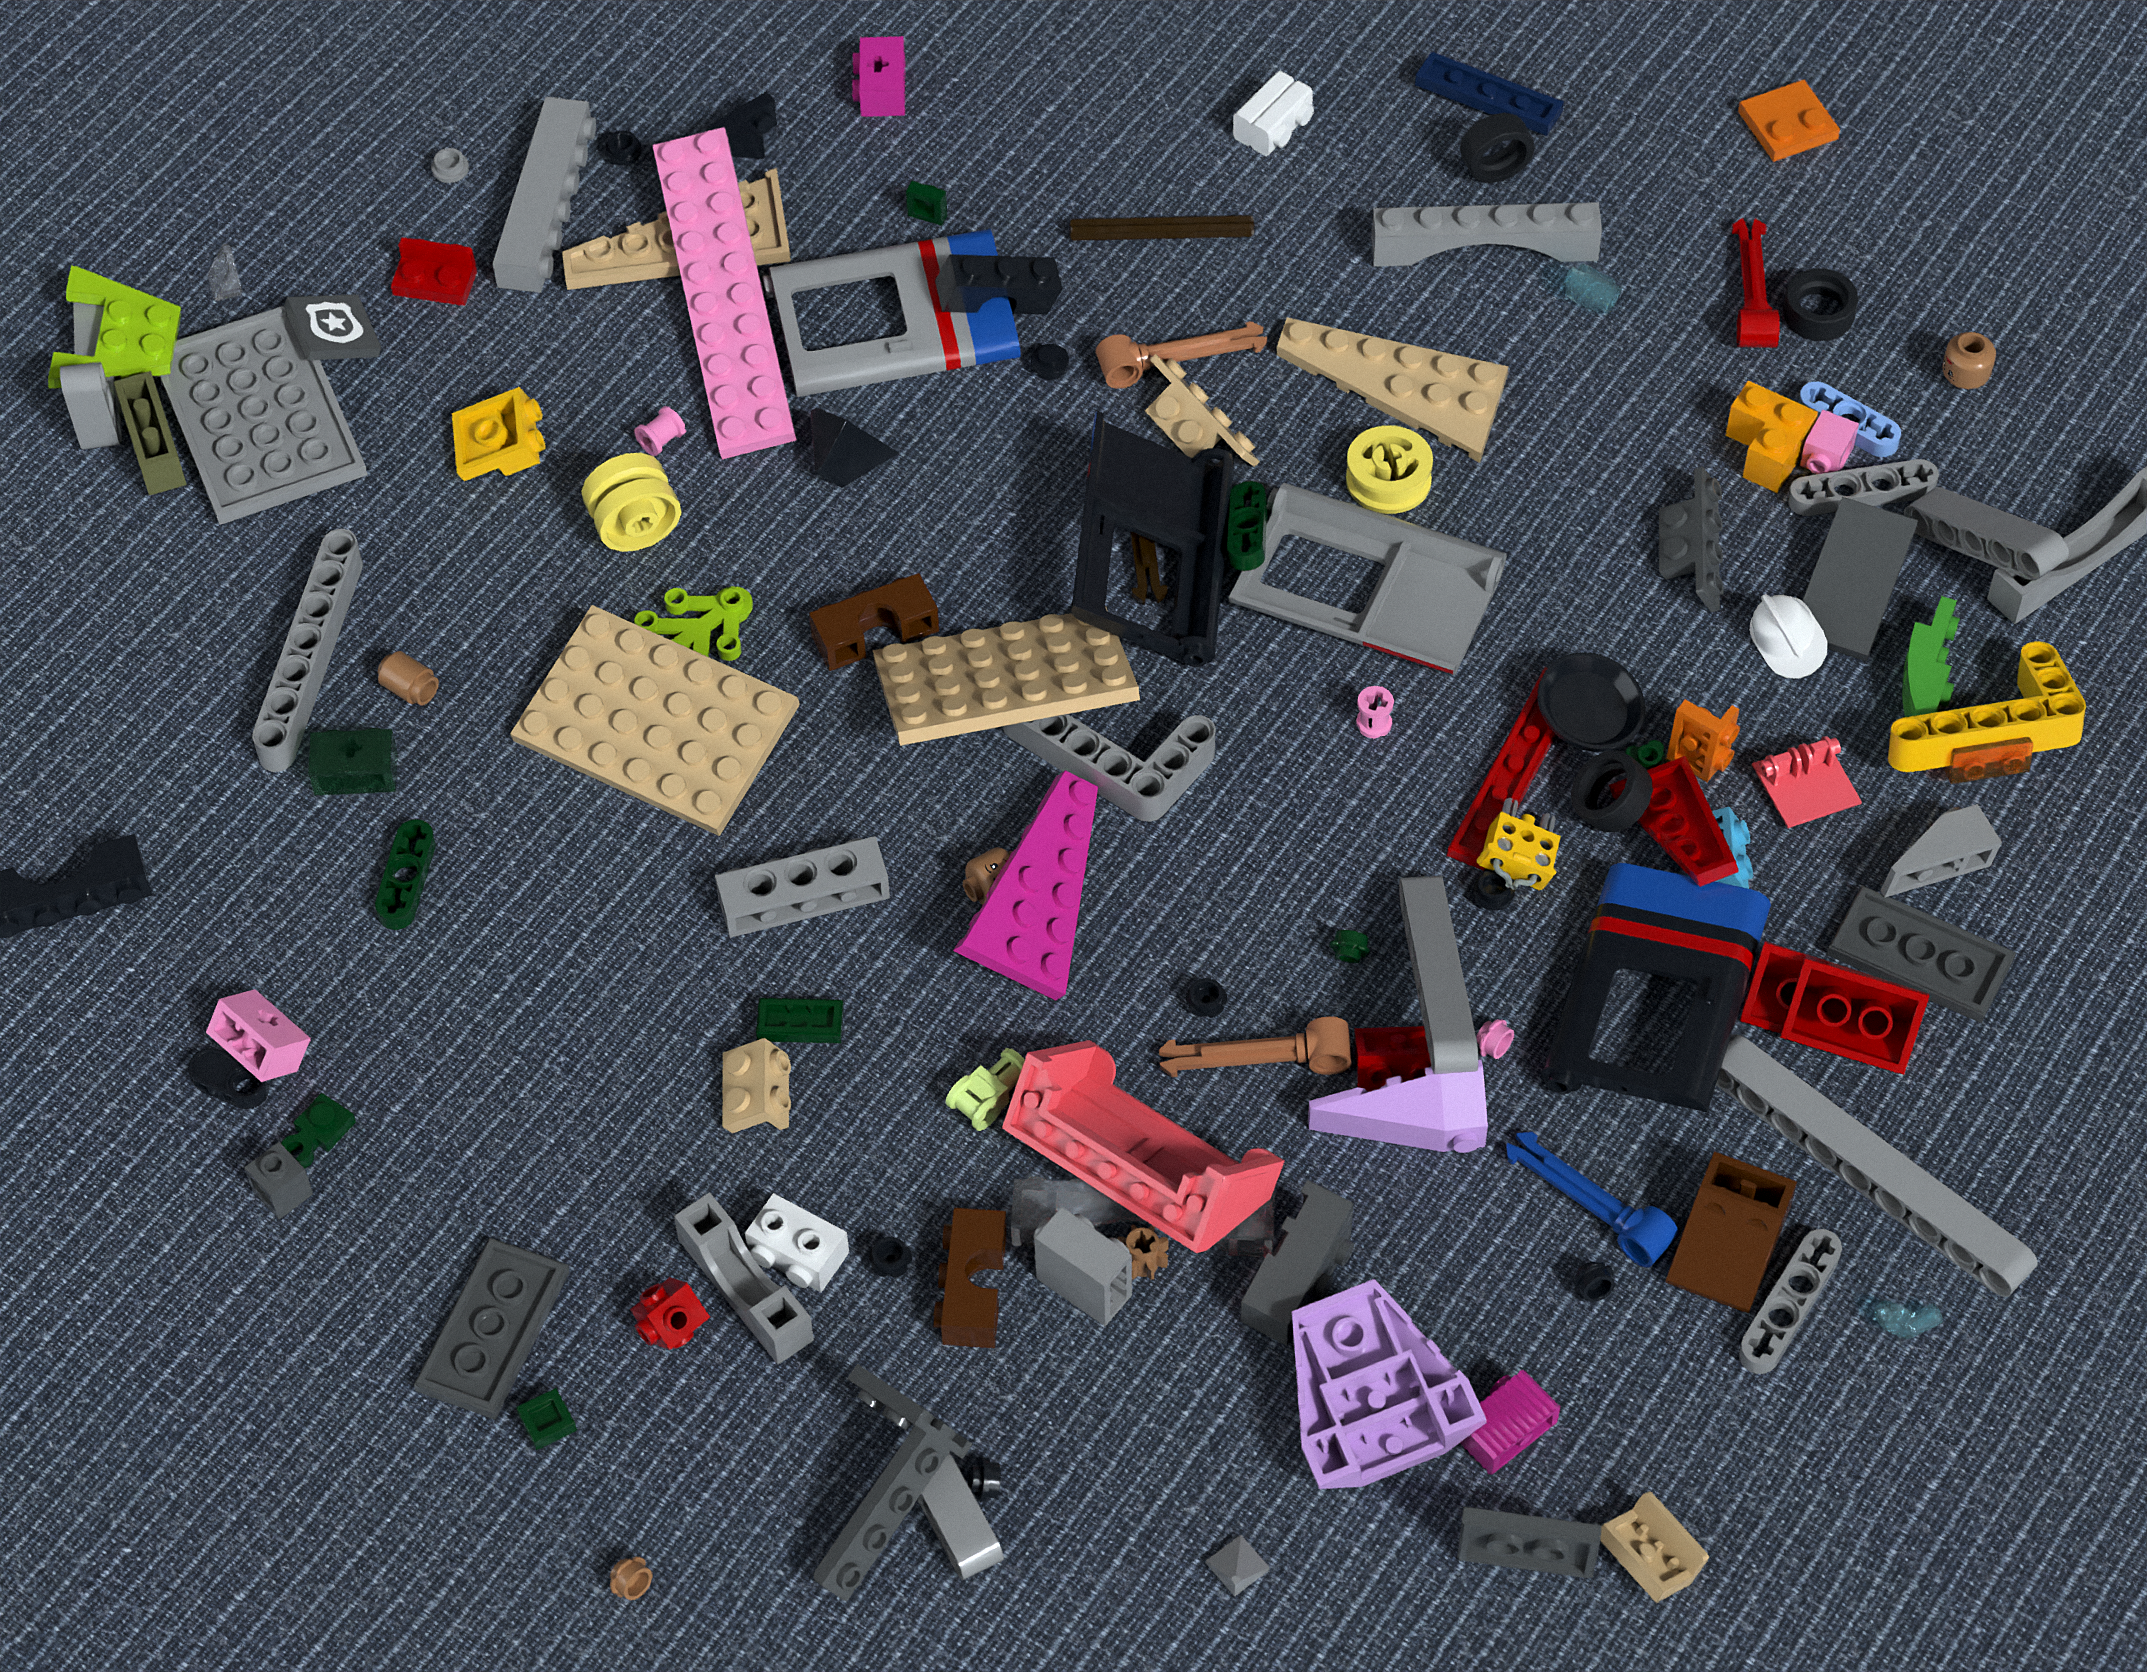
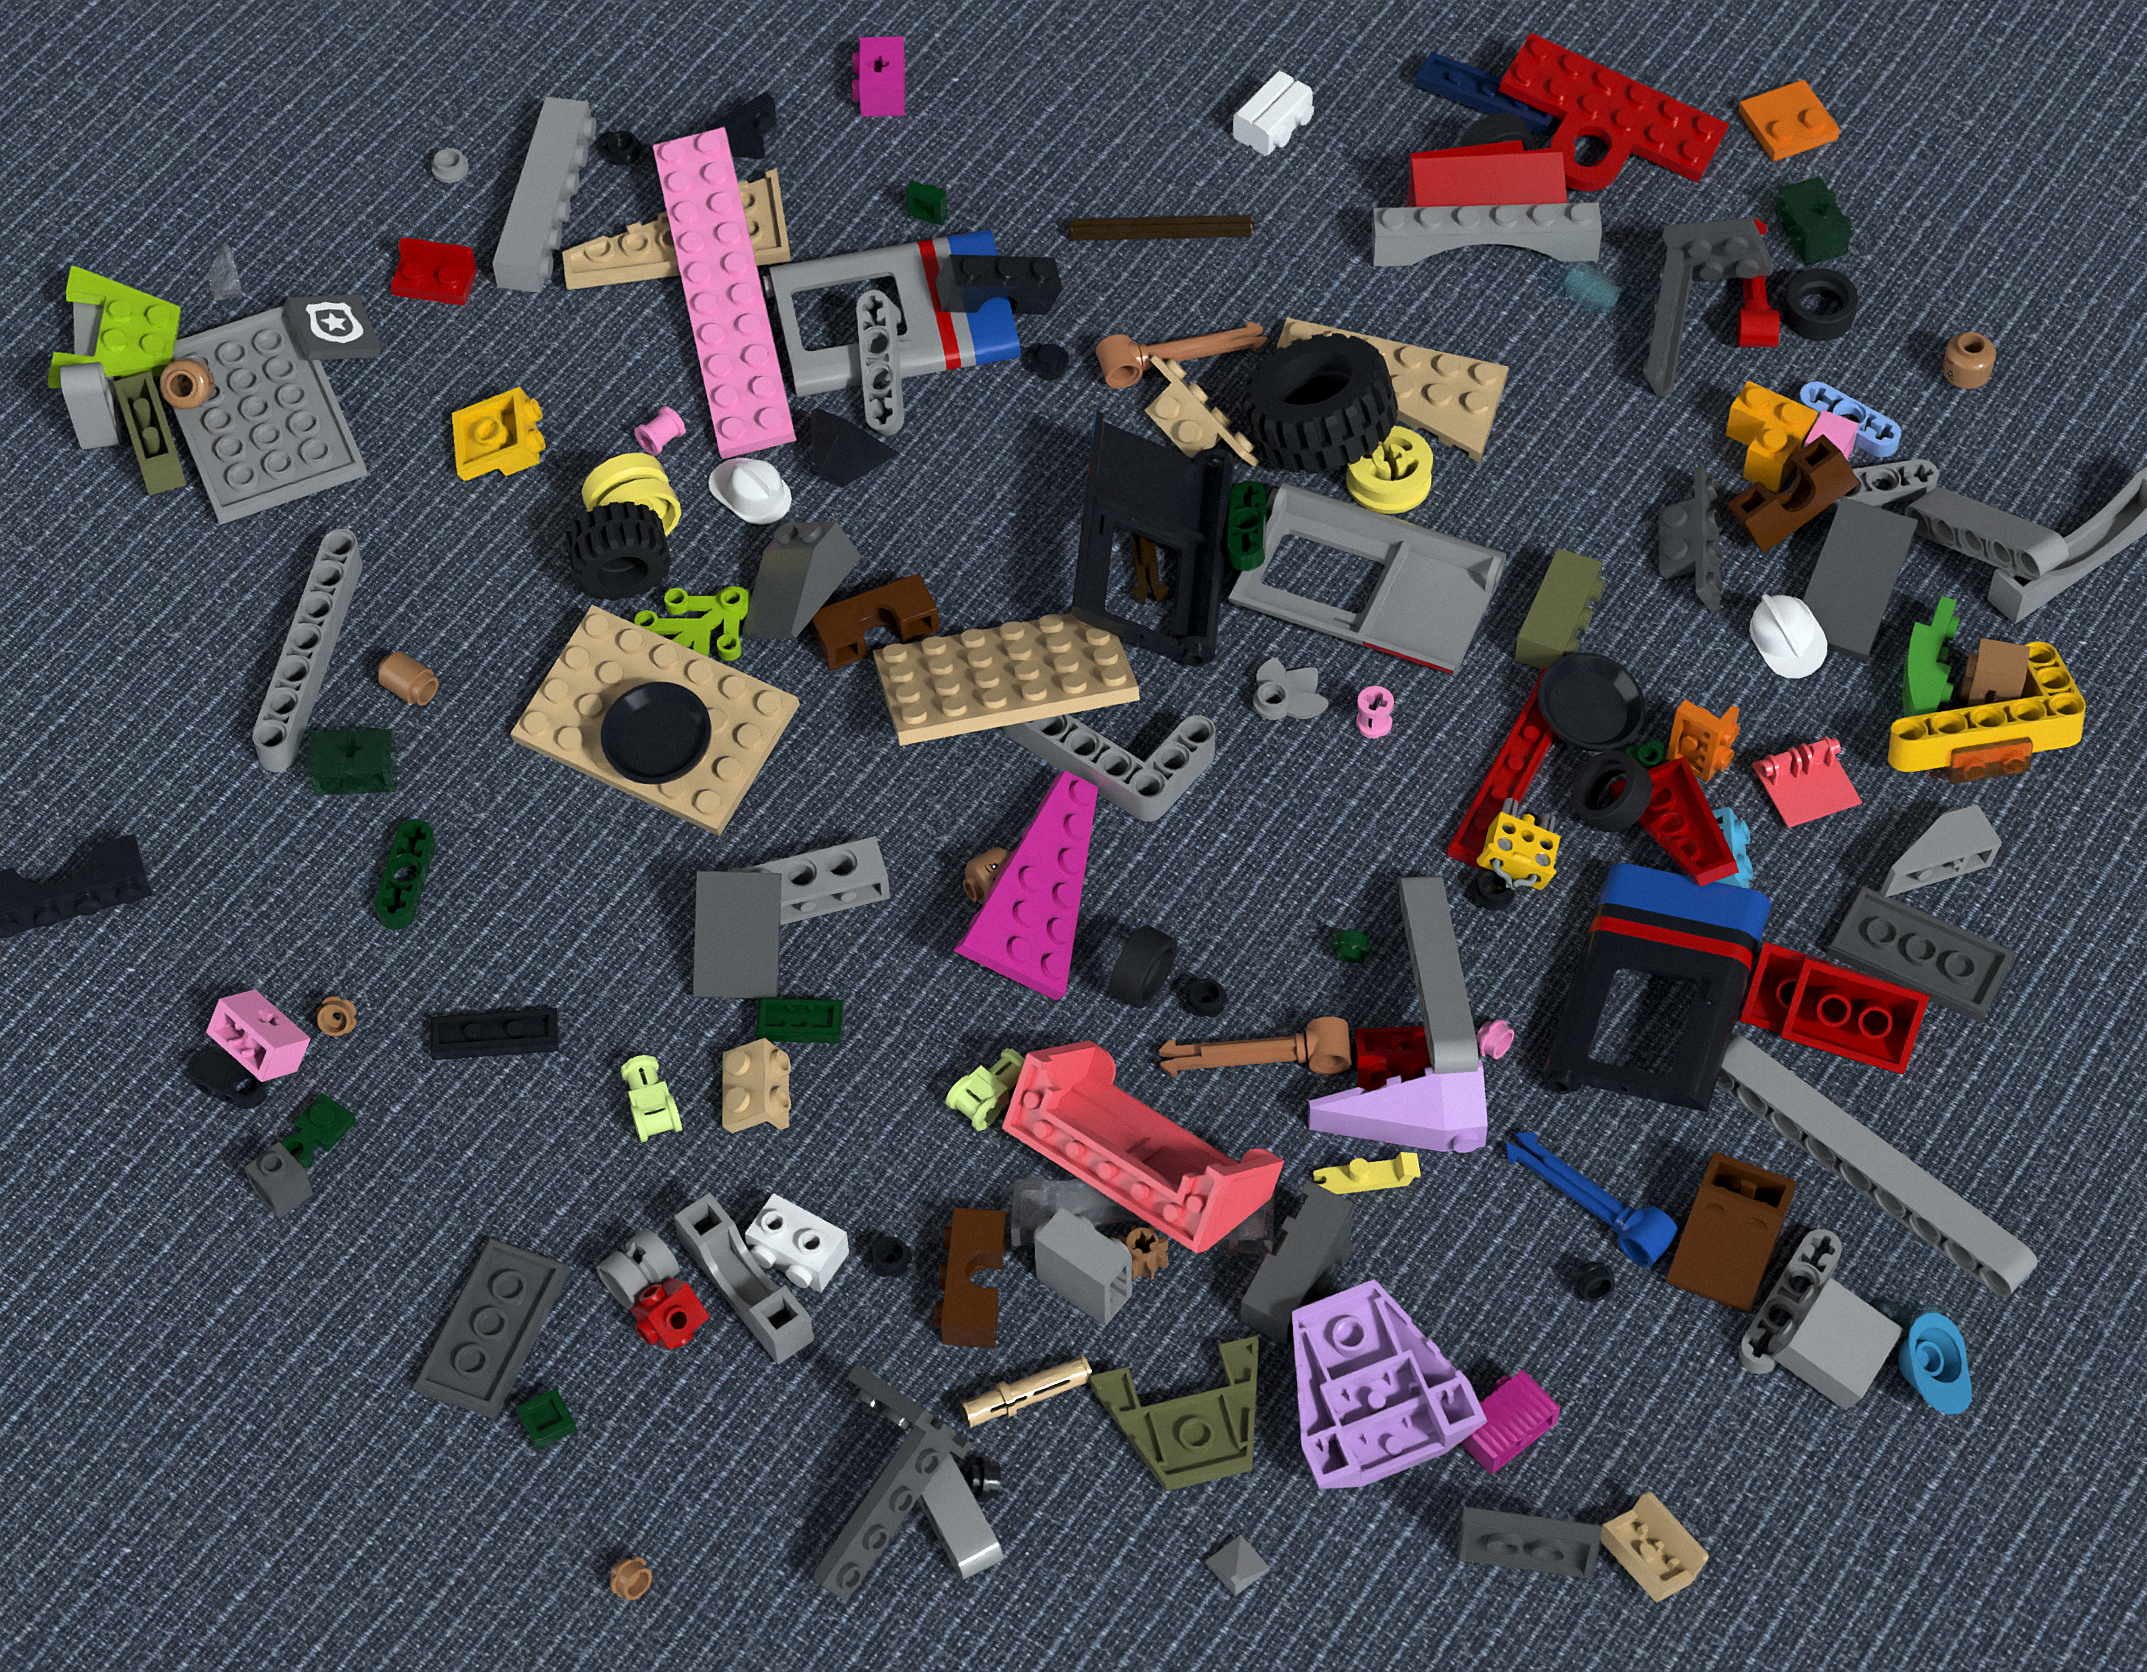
none -> medium nougat head [160,358,215,409]
none -> medium nougat plate [315,996,357,1036]
none -> black tile [431,1008,559,1060]
none -> black tyre [565,501,671,601]
none -> light grey wheel [596,1228,680,1310]
none -> black piece [601,682,712,785]
none -> yellowish green connector [620,1055,682,1143]
none -> dark grey tile [693,871,782,999]
none -> white piece [708,458,792,525]
none -> dark grey slope [741,521,862,639]
none -> light grey beam [856,290,904,436]
none -> tan pin [959,1355,1092,1429]
none -> olive wing [1090,1336,1259,1492]
none -> black tyre [1109,924,1178,1009]
none -> black tyre [1243,333,1398,474]
none -> light grey plate [1253,658,1329,720]
none -> light yellow piece [1313,1152,1421,1194]
none -> red slope [1407,140,1567,207]
none -> red plate [1499,33,1730,191]
none -> olive brick [1515,548,1606,669]
none -> dark grey bracket [1643,218,1774,397]
none -> reddish brown arch [1727,434,1860,553]
none -> light grey brick [1773,1277,1904,1410]
none -> clear green brick [1775,176,1853,266]
none -> dark azure piece [1897,1313,1972,1415]
none -> medium nougat brick [1959,638,2030,708]

